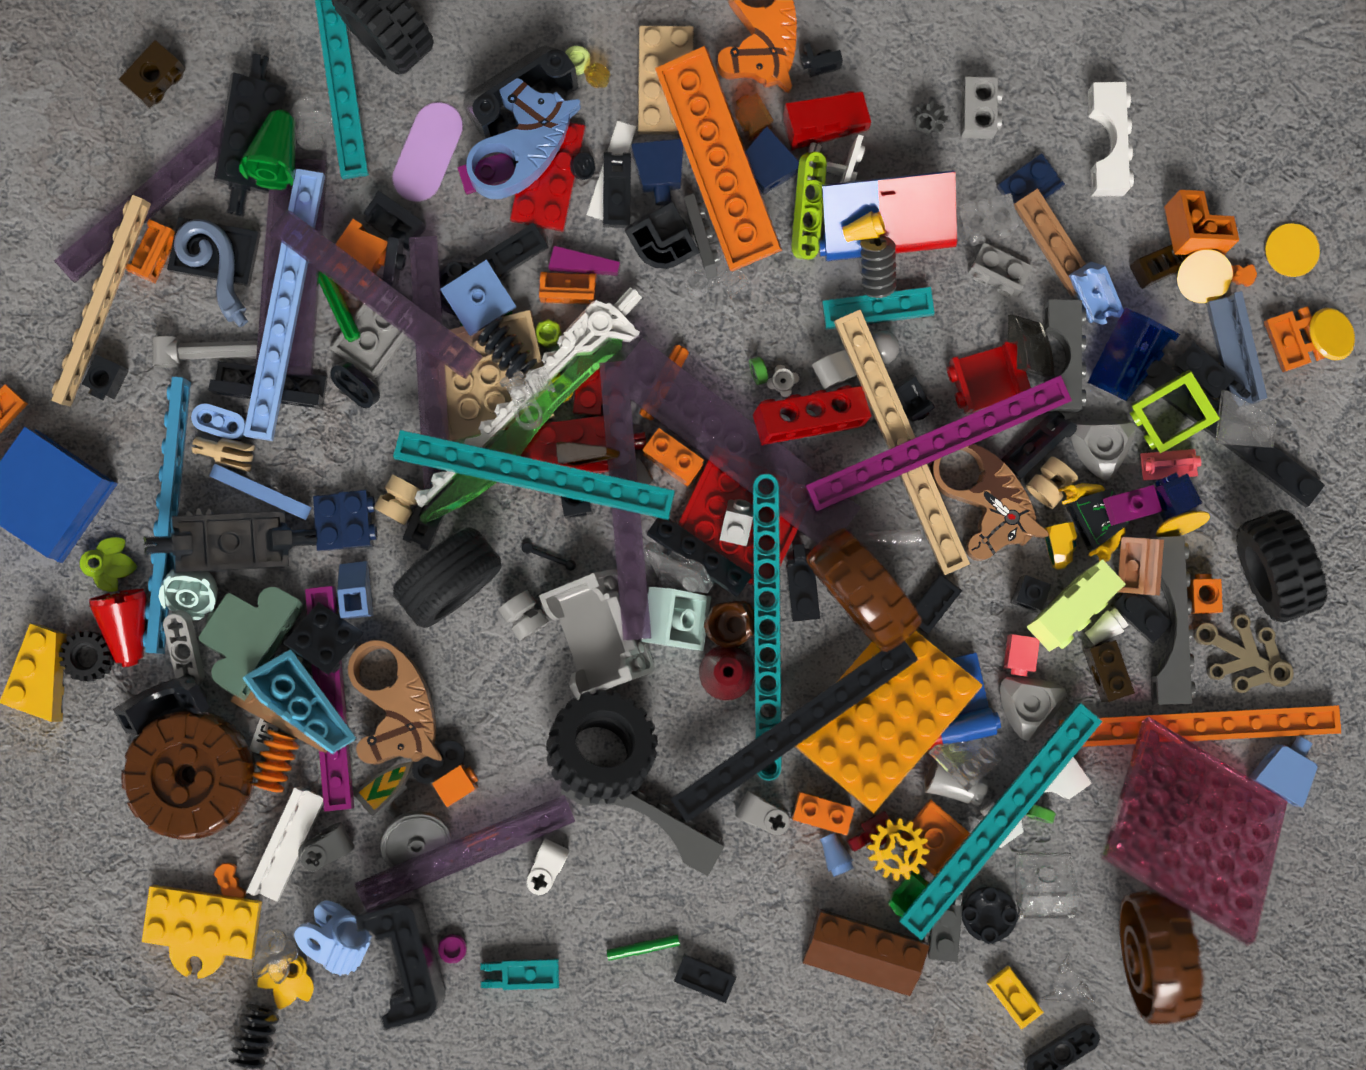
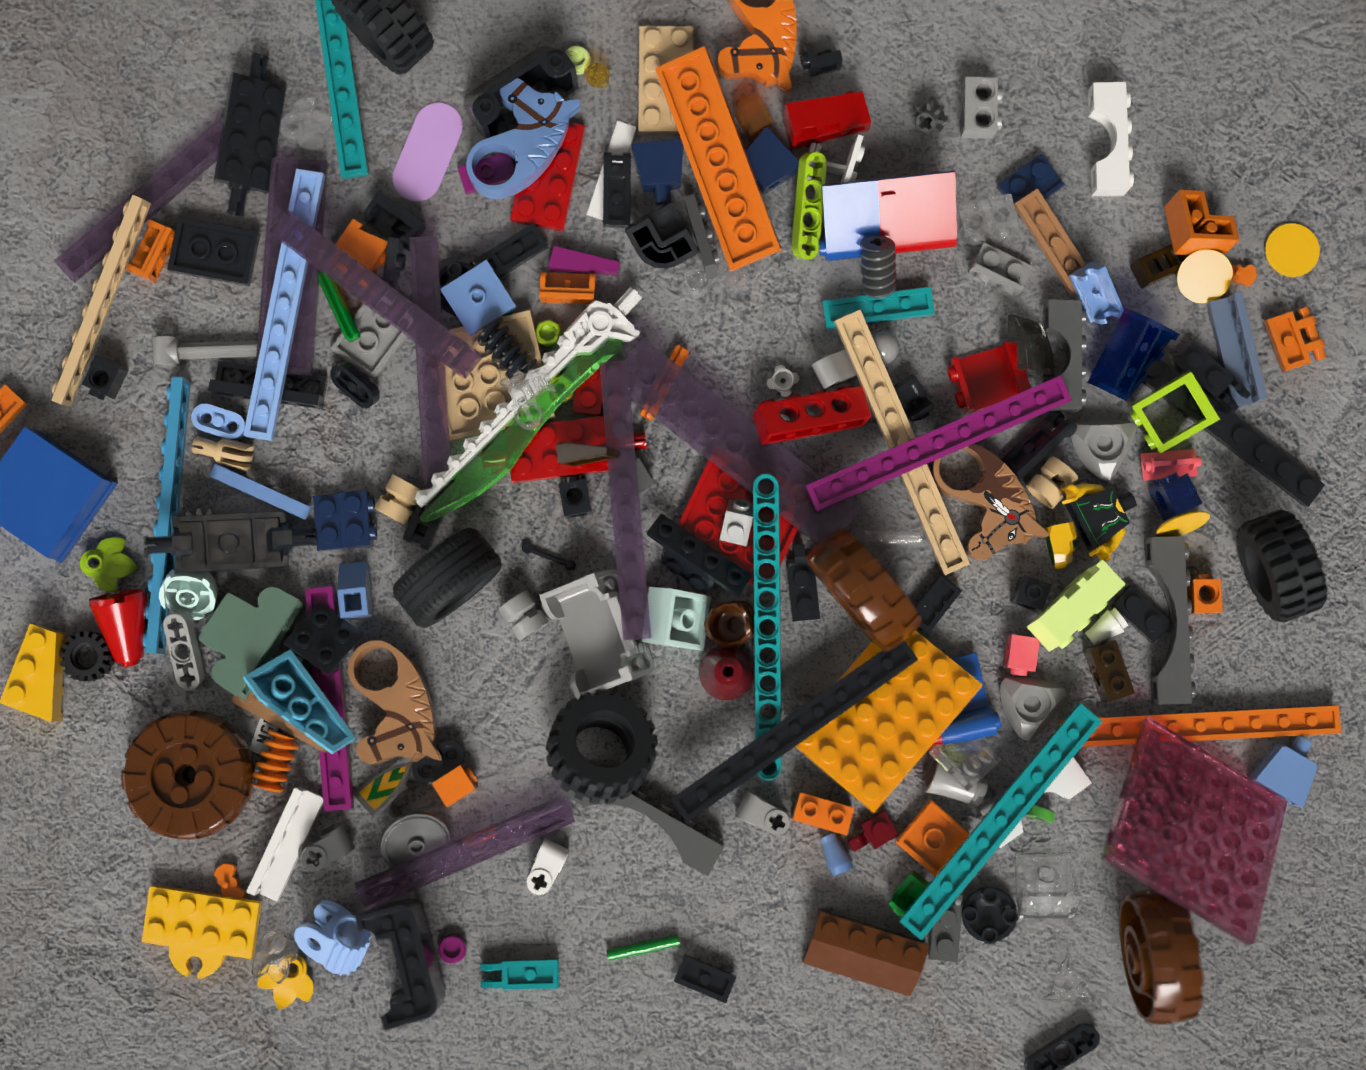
black arch [113,676,210,735] -> none
dark brown brick [118,40,186,109] -> none
sand blue plant [174,219,248,327] -> none
black piece [228,1004,280,1069] -> none
green cone [239,109,296,190] -> none
teal plate [393,430,675,520] -> none
black piece [570,152,595,180] -> none
orange hips [643,428,704,487] -> none
clear wing [644,542,713,593] -> none
bright green tile [749,356,768,385] -> none
yellow cone [842,211,886,242] -> none
yellow gear [866,818,929,881] -> none
yellow plate [986,965,1044,1030] -> none
magenta plate [1103,485,1162,526] -> none
nougat plate [1118,537,1164,596] -> none
dark tan plant [1193,614,1294,693] -> none
clear wing [1215,390,1277,448] -> none
yellow piece [1309,308,1355,360] -> none

